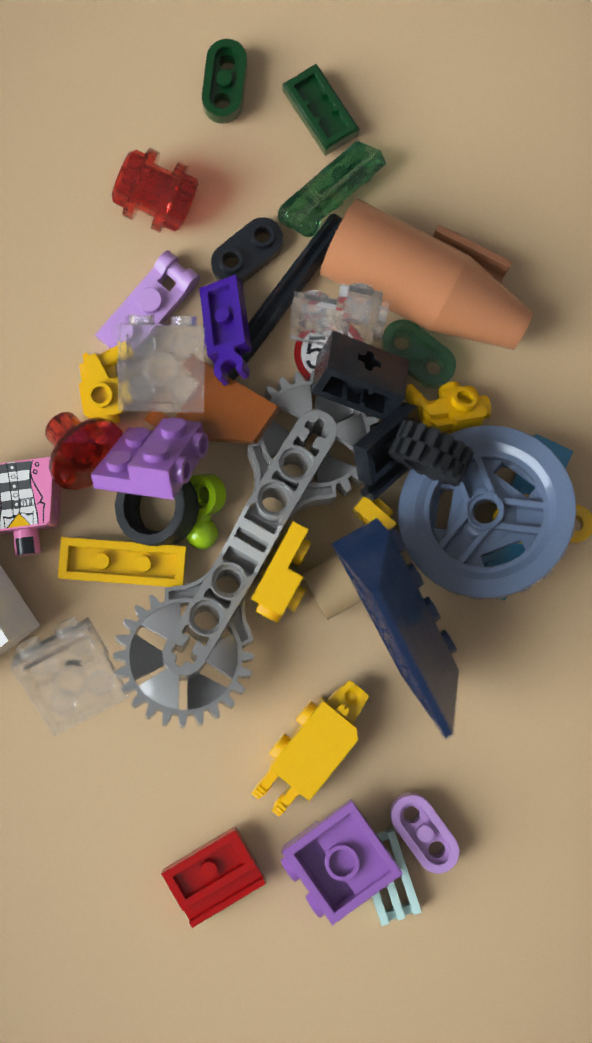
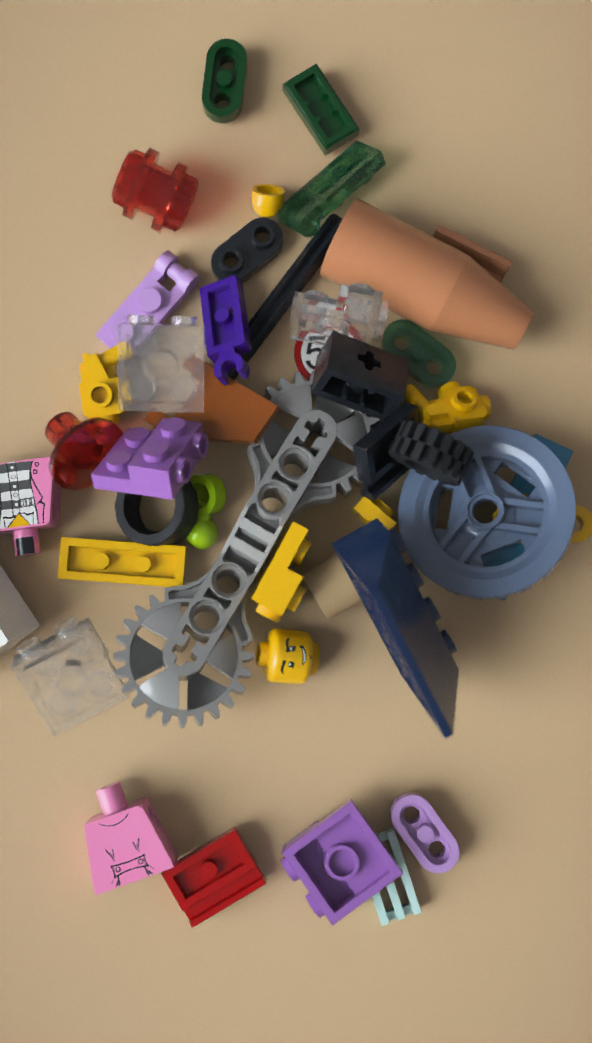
yellow hinge [251,679,369,817] -> none
none -> bright pink torso [84,781,178,895]
none -> yellow hinge [252,184,285,218]
none -> yellow head [255,628,320,685]

